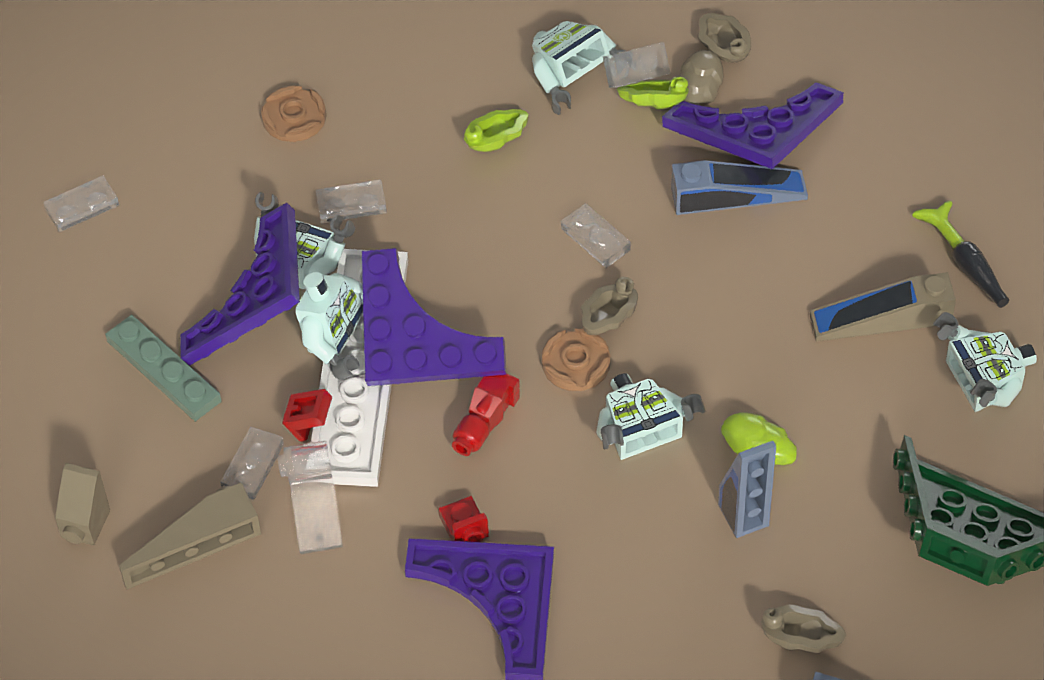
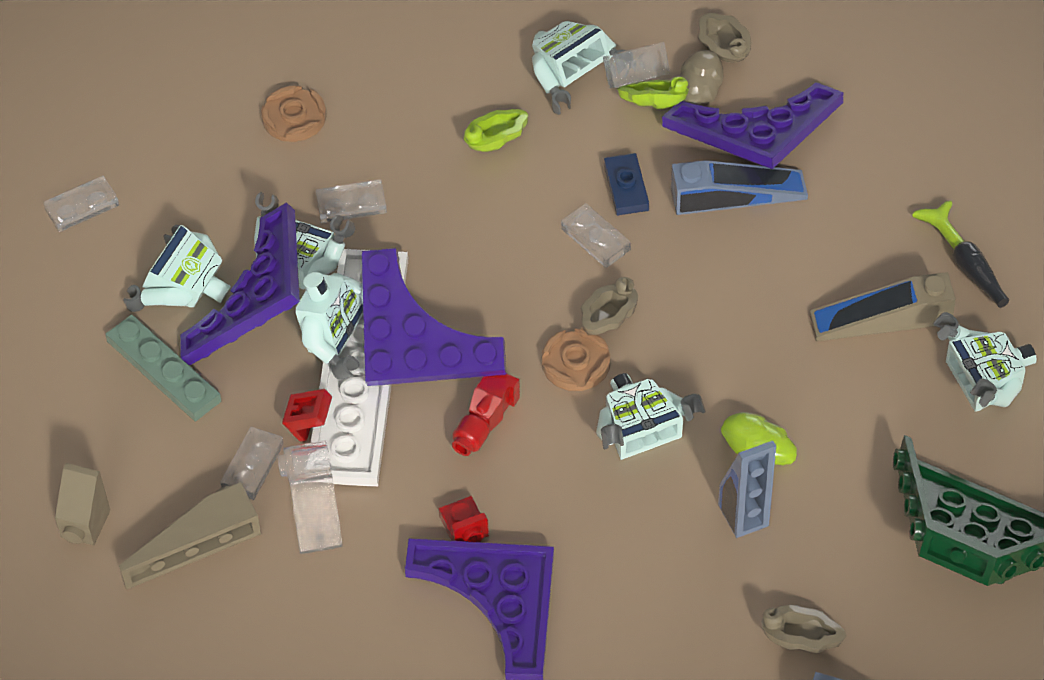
none -> light aqua torso [123,225,231,312]
none -> dark blue plate [604,153,649,216]

